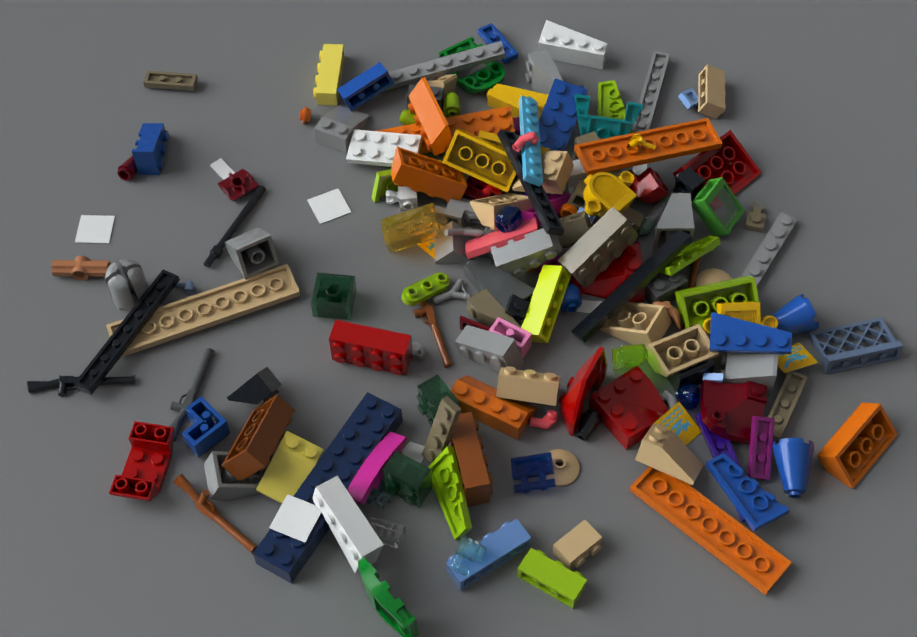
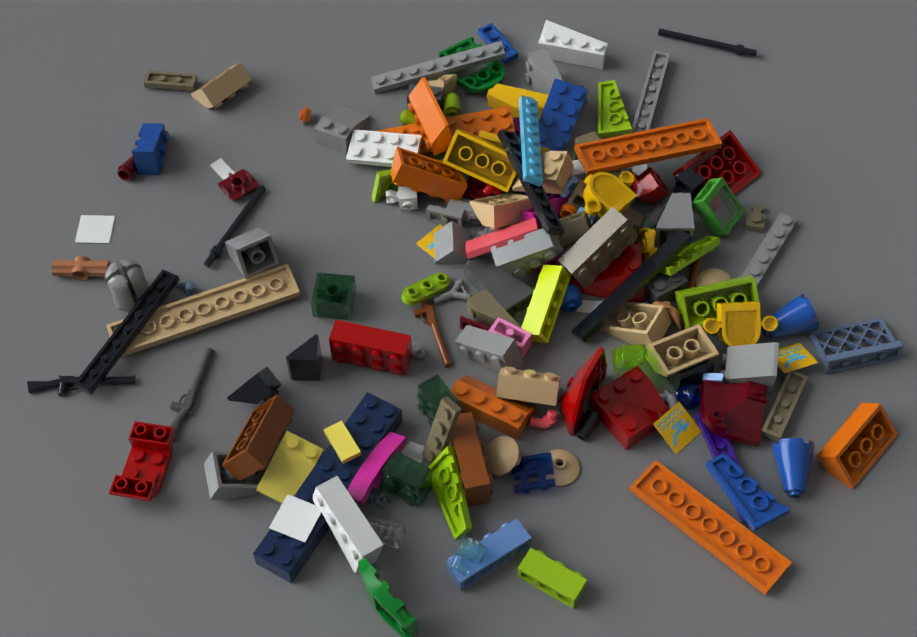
dark orange piece [173,474,257,554] -> none
blue brick [182,396,230,458] -> none
white sticker [307,189,351,224] -> none
light yellow brick [313,44,345,106] -> none
blue brick [337,62,394,111] -> none
clear yellow slope [381,203,443,253] -> none
light grey piece [444,227,483,237] -> none
clear blue head [495,205,523,233] -> none
black plate [505,294,530,321] -> none
coral arm [512,132,539,152] -> none
tan brick [552,520,602,570] -> none
teal wing [574,94,643,139] -> none
yellow hand [629,134,656,150] -> none
tan slope [635,423,704,485] -> none
light blue plate [678,88,698,109] -> none
tan brick [698,64,726,119] -> none
blue wing [709,312,792,354] -> none
magenta plate [747,416,775,480] -> none
none -> tan slope [191,62,252,109]
none -> black slope [286,334,322,381]
none -> light yellow tile [323,420,361,464]
none -> tan dish [484,436,521,477]
none -> light blue tile [560,175,579,198]
none -> yellow plate [638,228,658,263]
none -> black bar [658,28,757,57]

